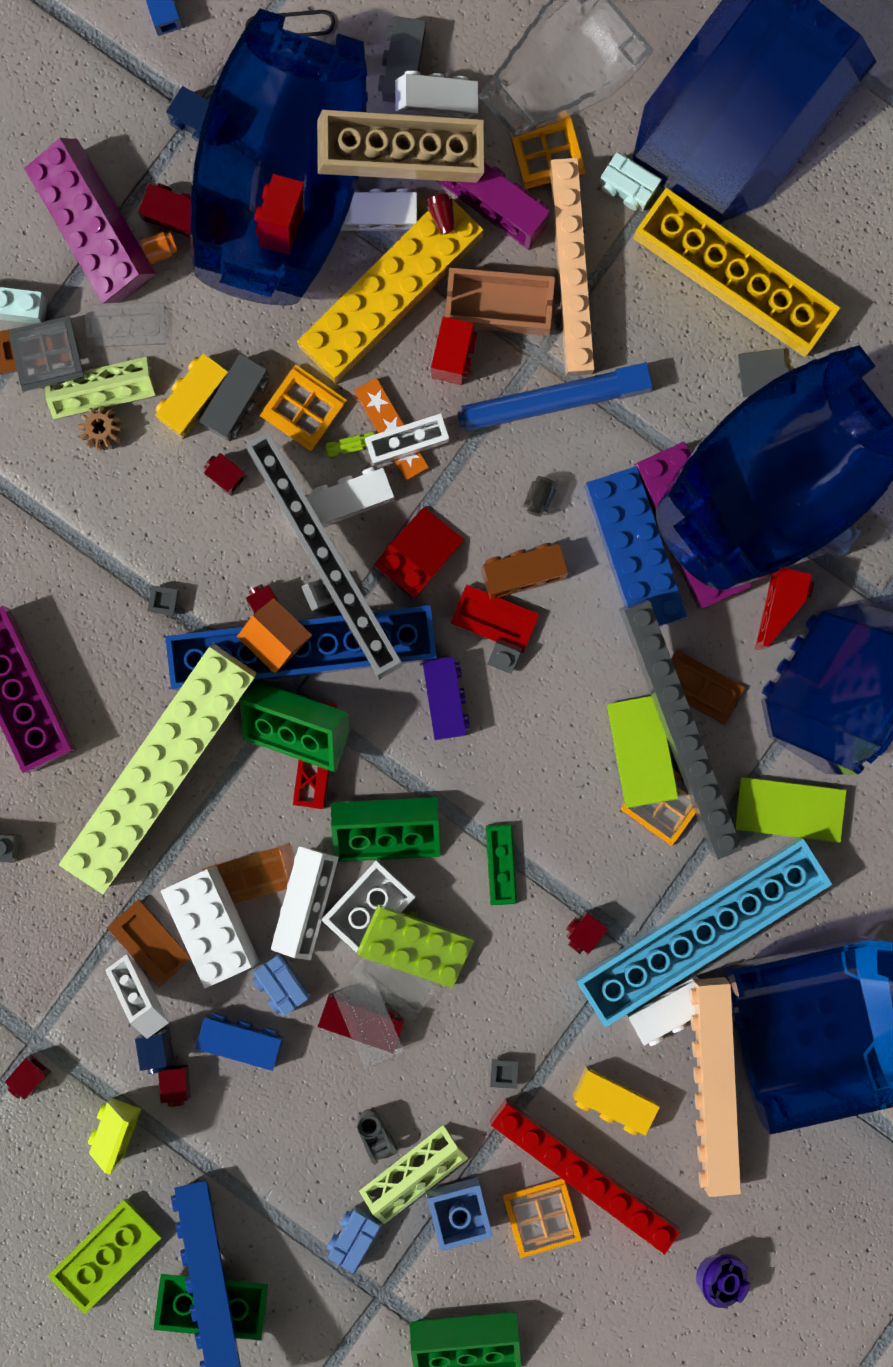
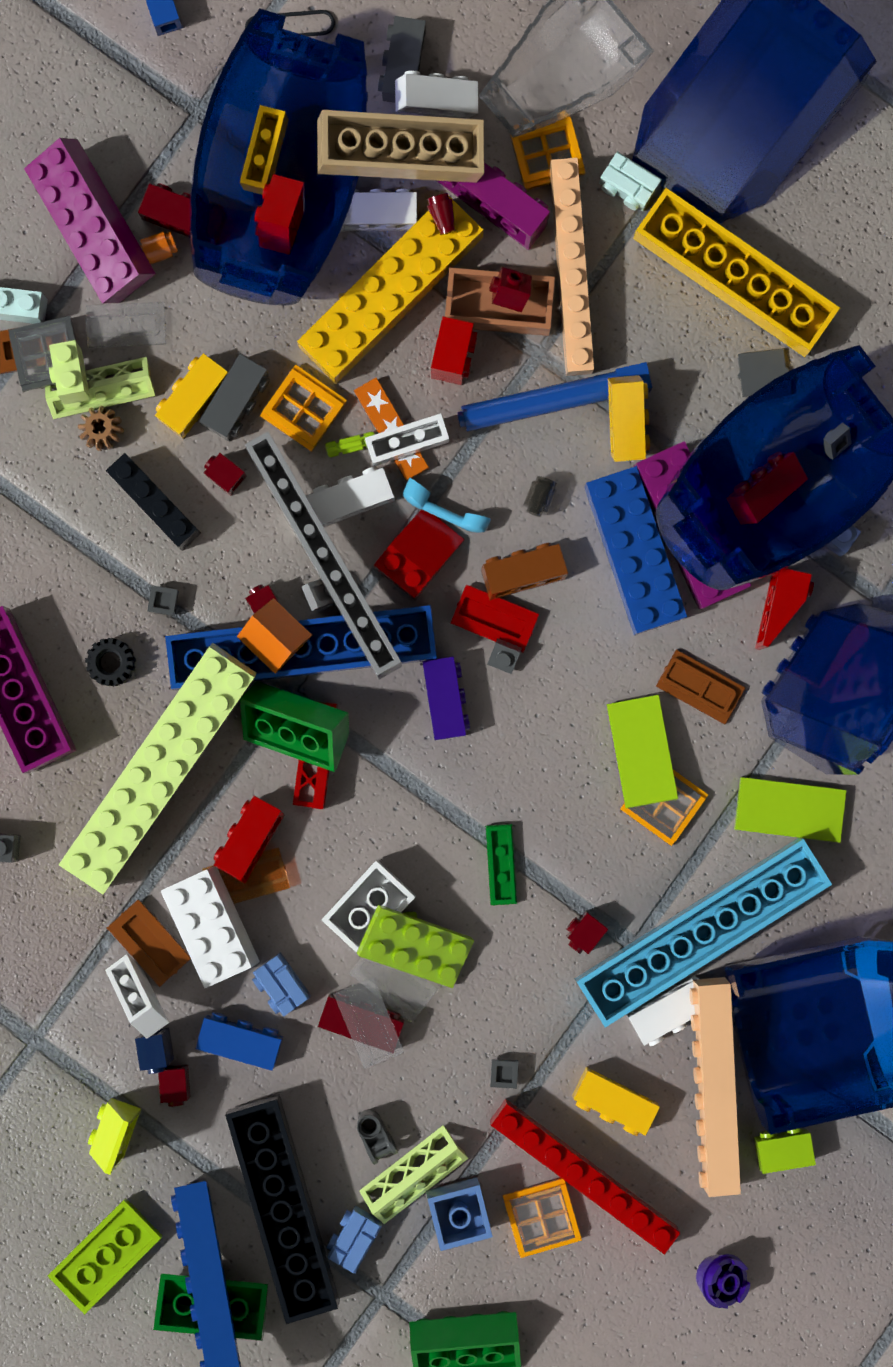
dark red brick [4,1054,51,1100] -> none
dark blue brick [166,86,230,147] -> none
white brick [271,846,339,960] -> none
green slope [331,797,440,862] -> none
dark grey brick [619,599,742,860] -> none
none -> yellowish green brick [49,340,91,405]
none -> black tyre [85,638,136,686]
none -> black brick [106,453,201,551]
none -> red brick [214,796,285,884]
none -> black brick [225,1094,340,1324]
none -> yellow brick [240,105,289,195]
none -> medium azure piece [403,478,491,533]
none -> dark red brick [489,267,532,313]
none -> yellow brick [608,375,650,462]
none -> dark red brick [726,452,808,525]
none -> lime brick [753,1126,816,1174]
none -> dark grey plate [823,423,852,460]

